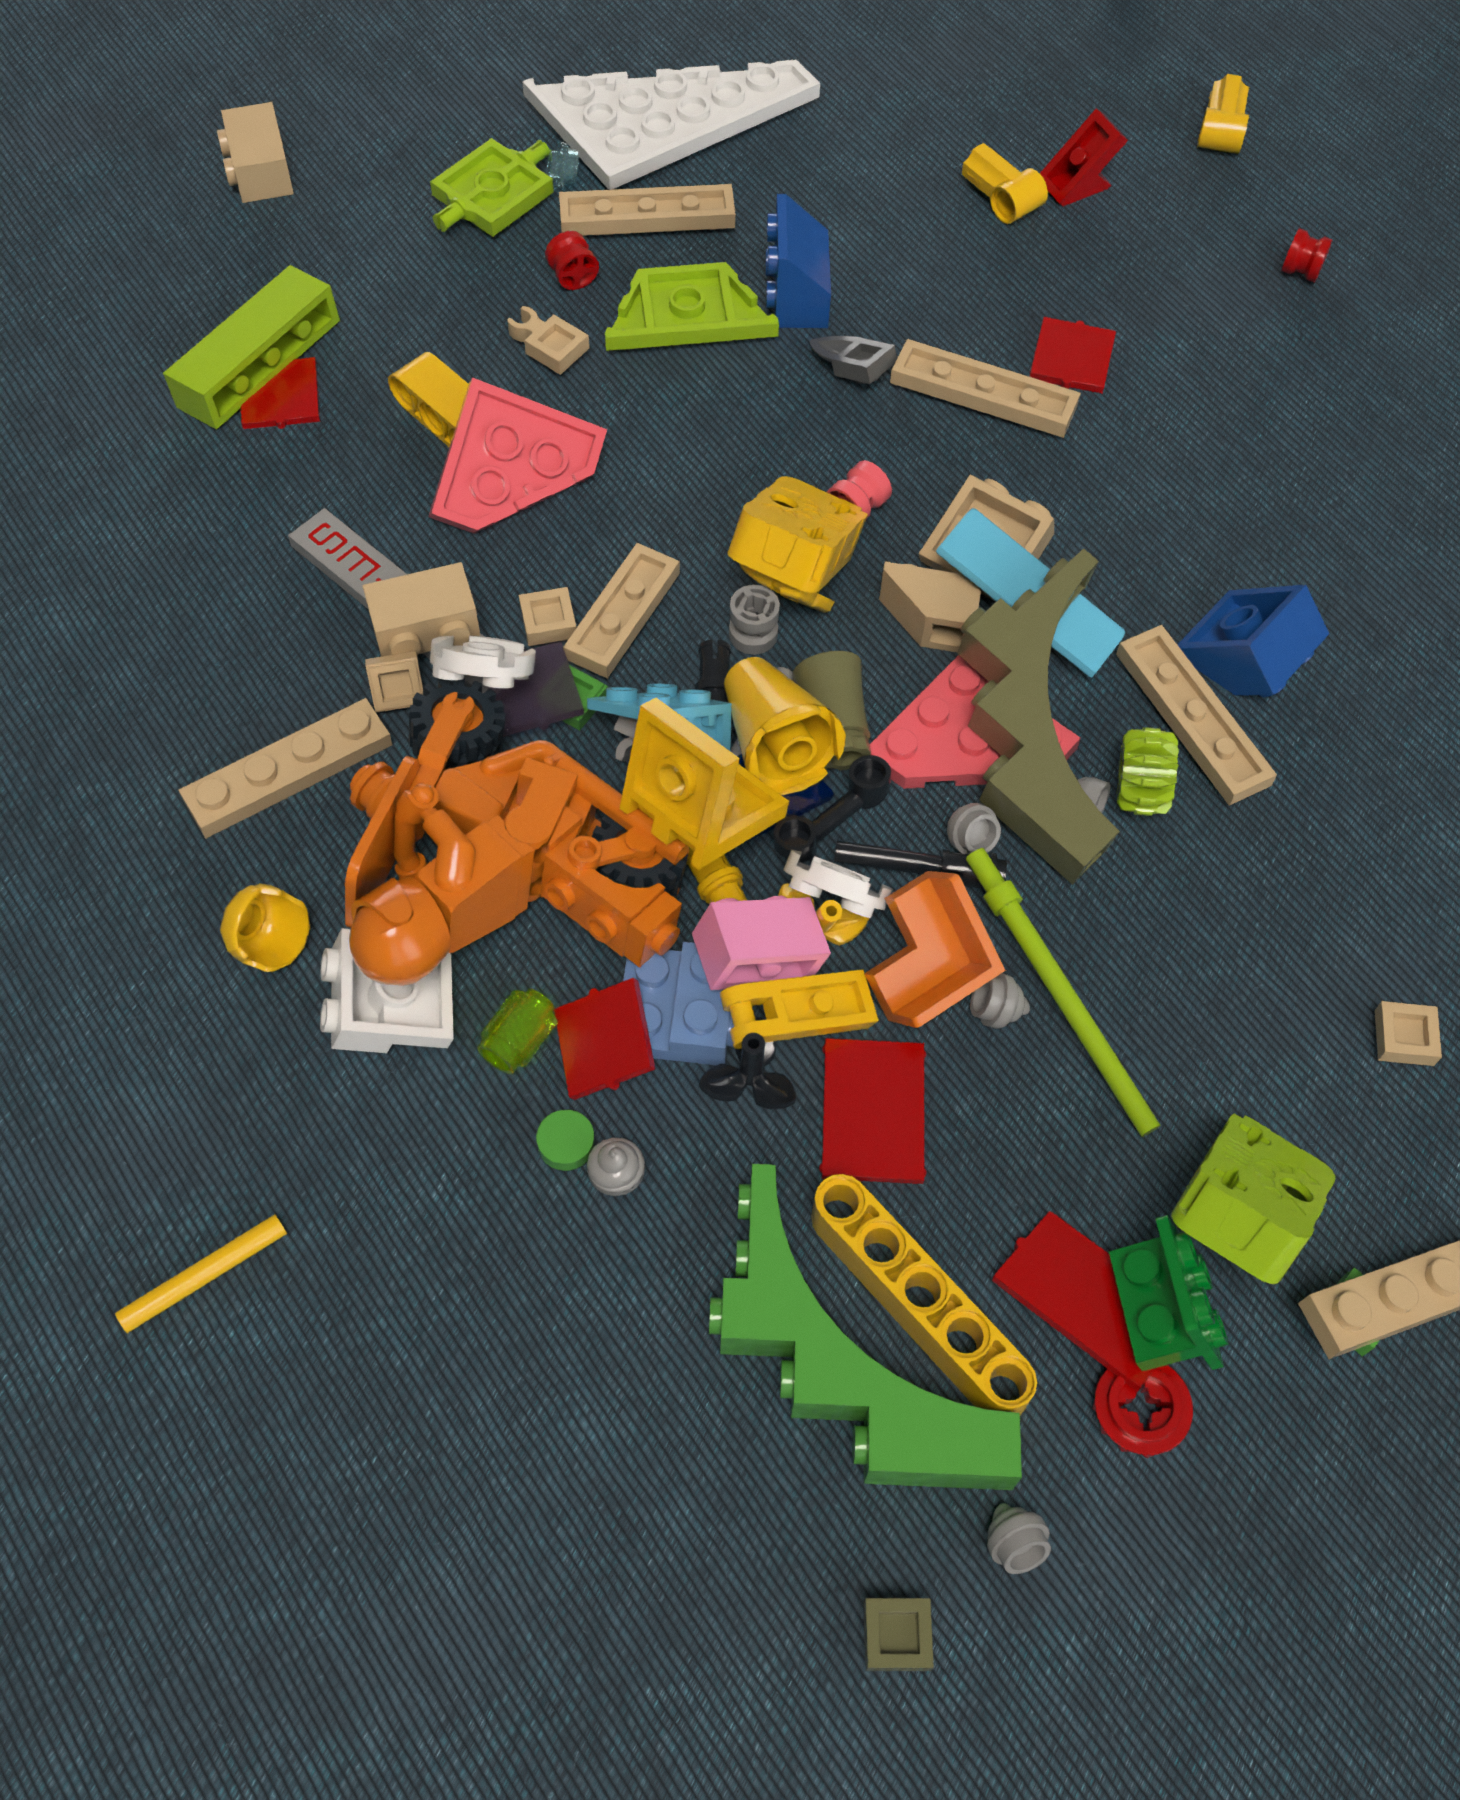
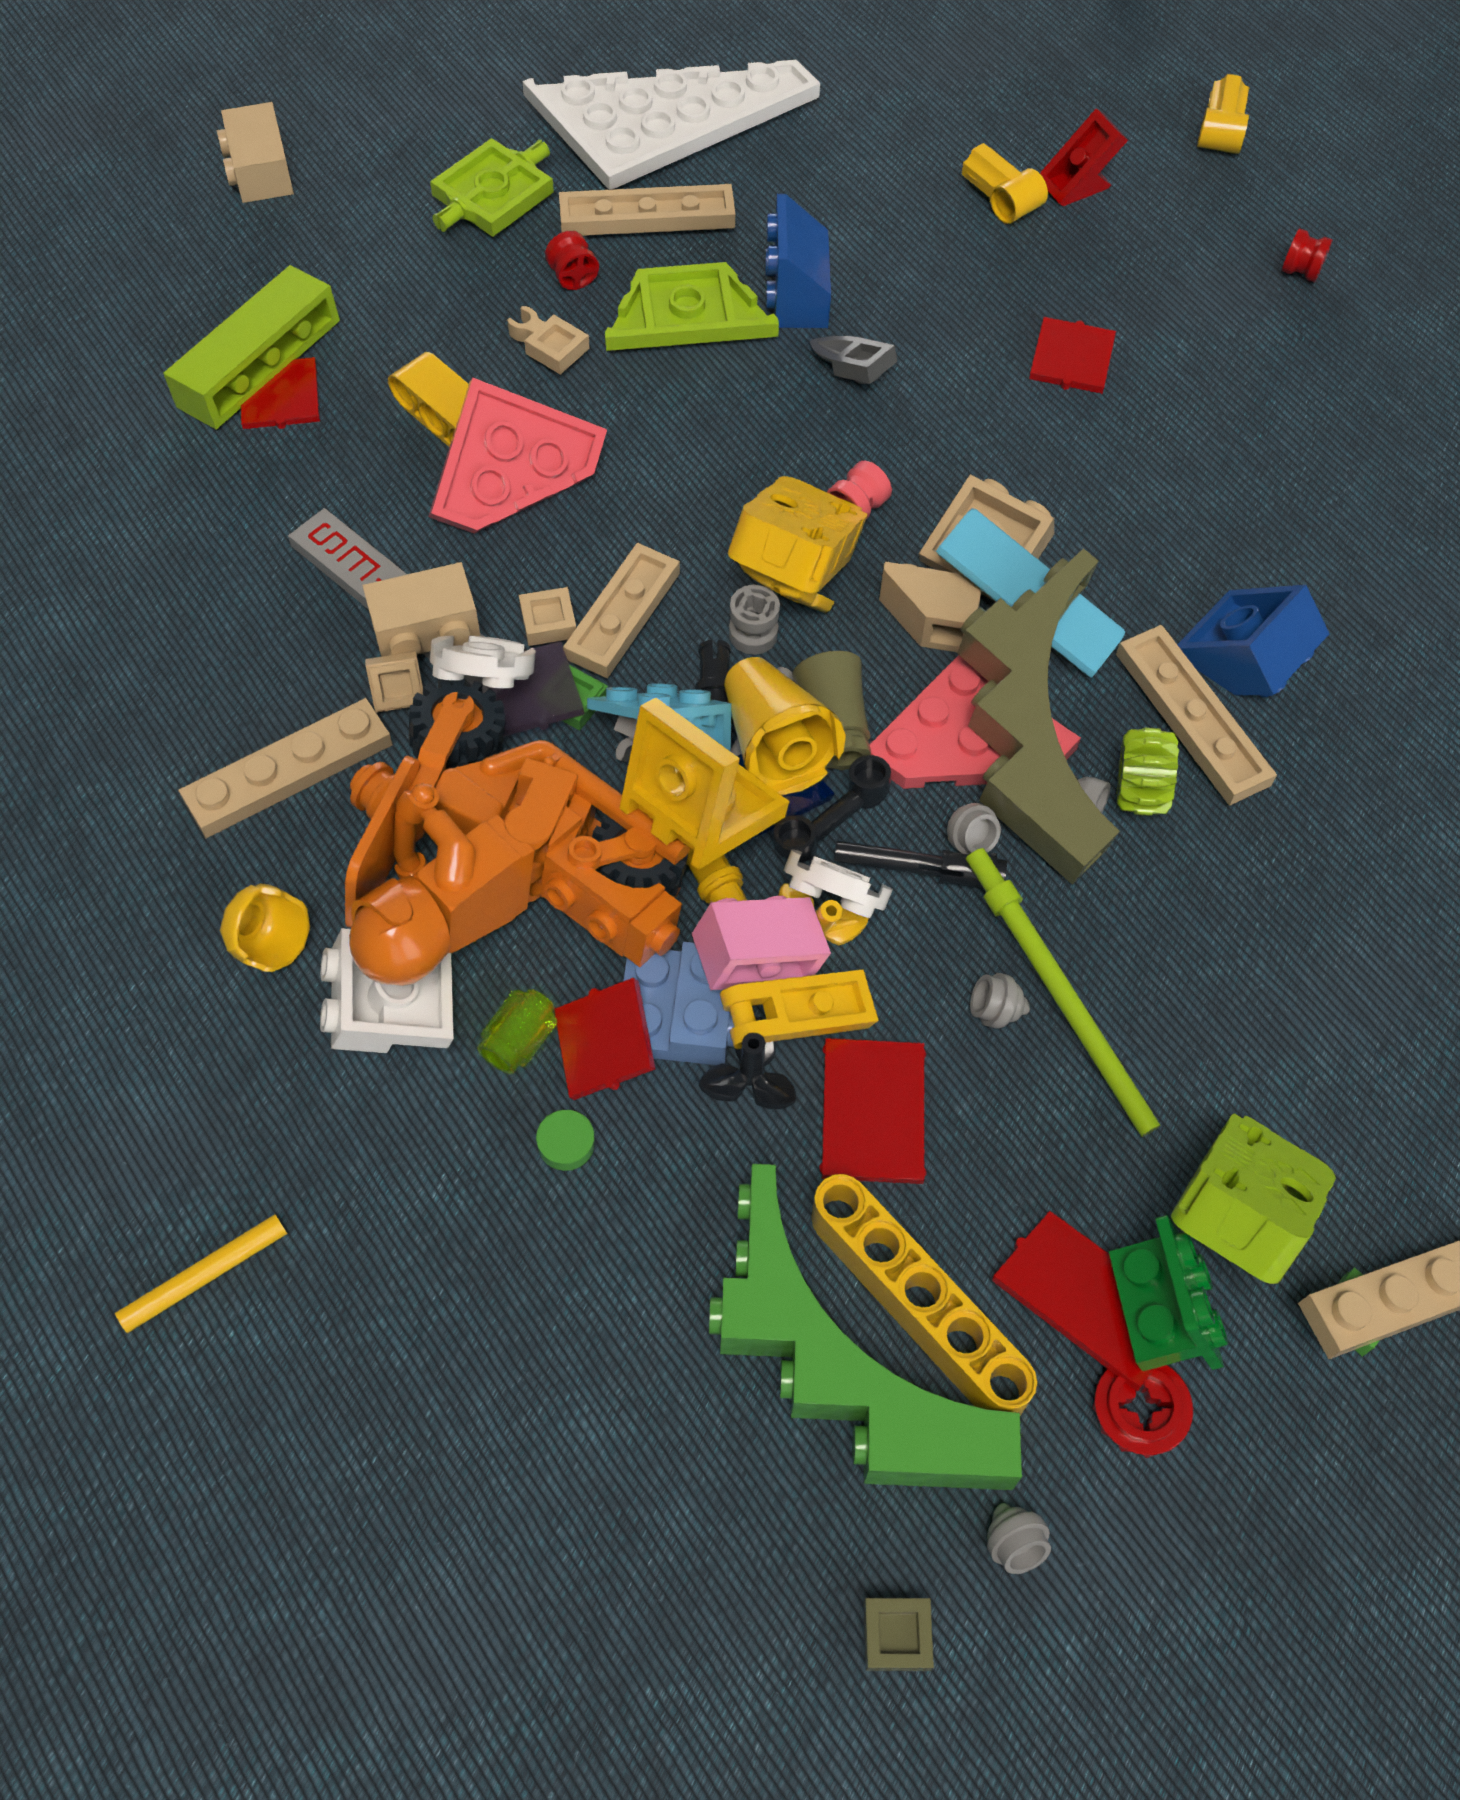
clear light blue plate [547,142,578,188] -> none
light grey plate [587,1137,645,1196] -> none
orange panel [864,871,1006,1028] -> none
tan plate [890,339,1081,438] -> none
tan plate [1375,1001,1442,1066] -> none

